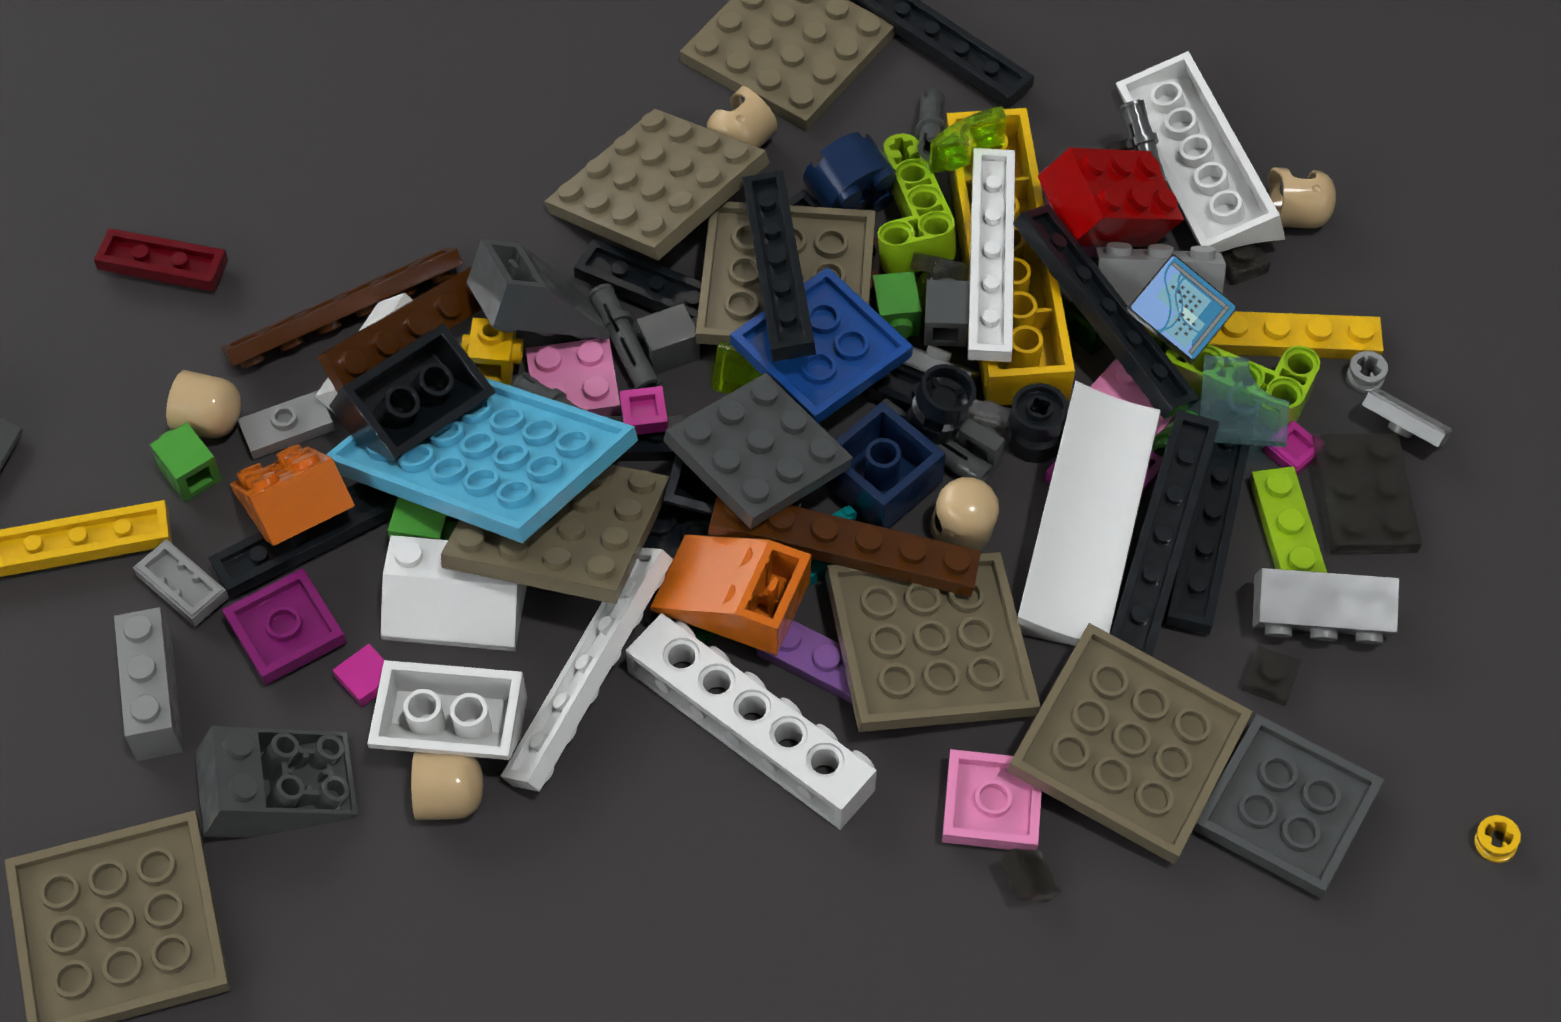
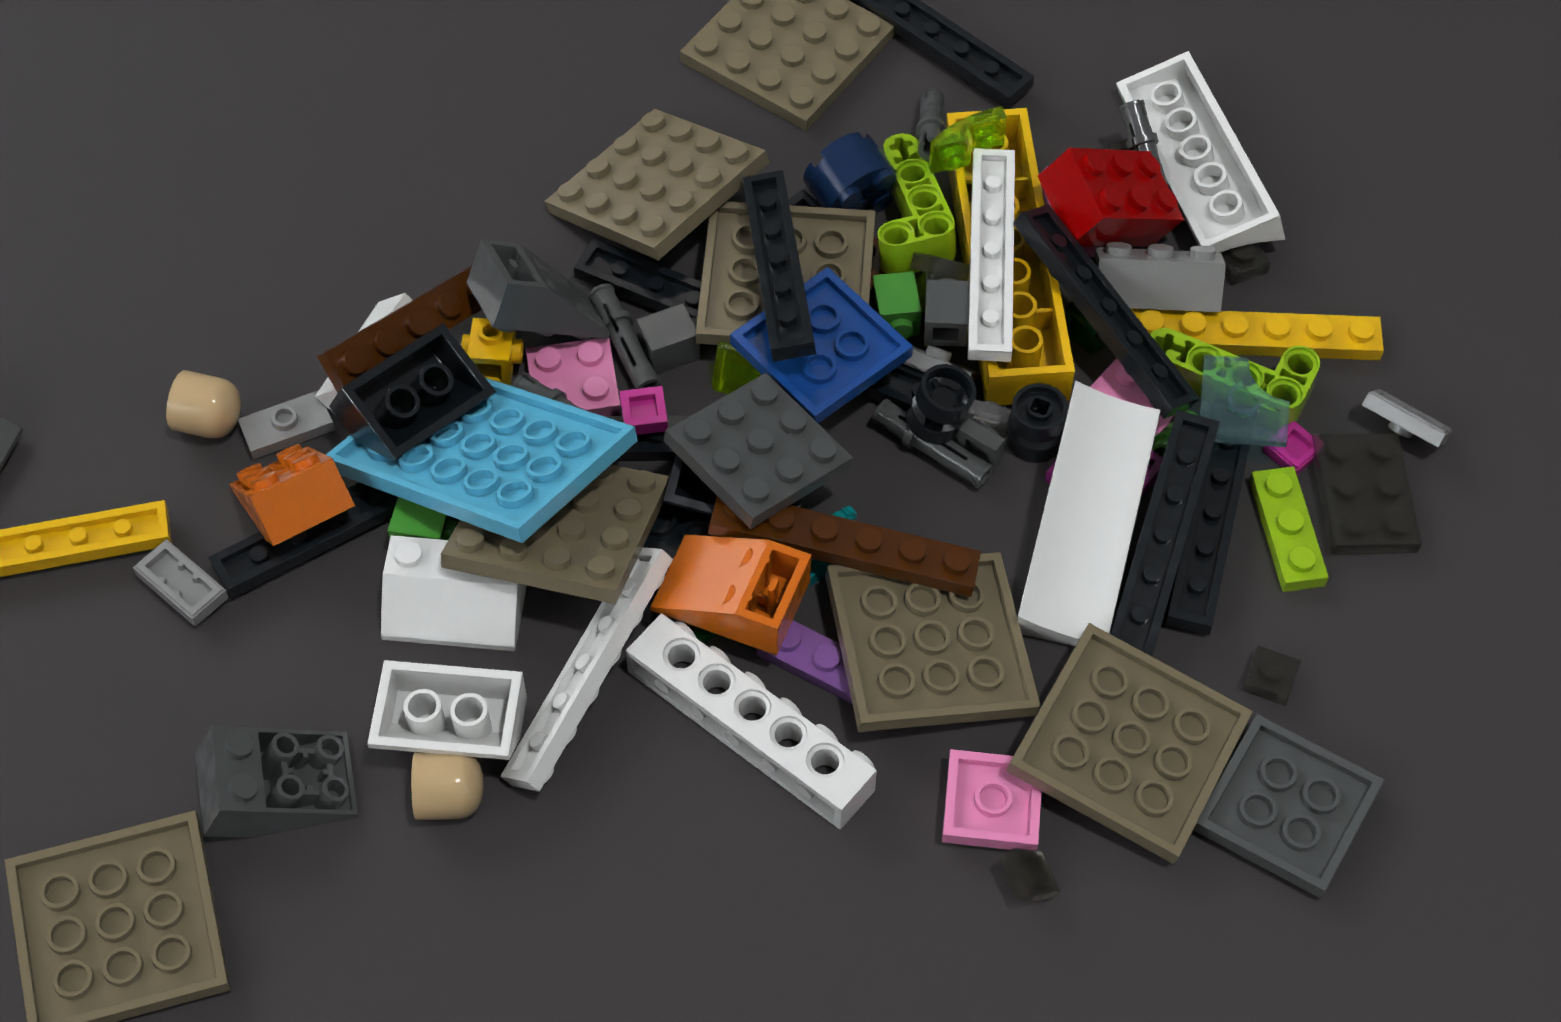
dark red plate [94,228,228,292] -> none
light grey brick [114,607,183,761] -> none
bright green brick [149,422,222,502] -> none
reddish brown plate [221,247,463,368] -> none
magenta plate [222,568,347,685] -> none
dark pink tile [333,644,384,707] -> none
tan helmet [707,86,778,148] -> none
dark blue brick [825,401,946,528] -> none
tan helmet [930,477,999,550] -> none
piece [1125,253,1238,365] -> none
light grey brick [1252,568,1399,644] -> none
tan helmet [1268,167,1336,229] -> none
light grey bush [1346,351,1388,394] -> none
yellow bush [1474,815,1521,863] -> none

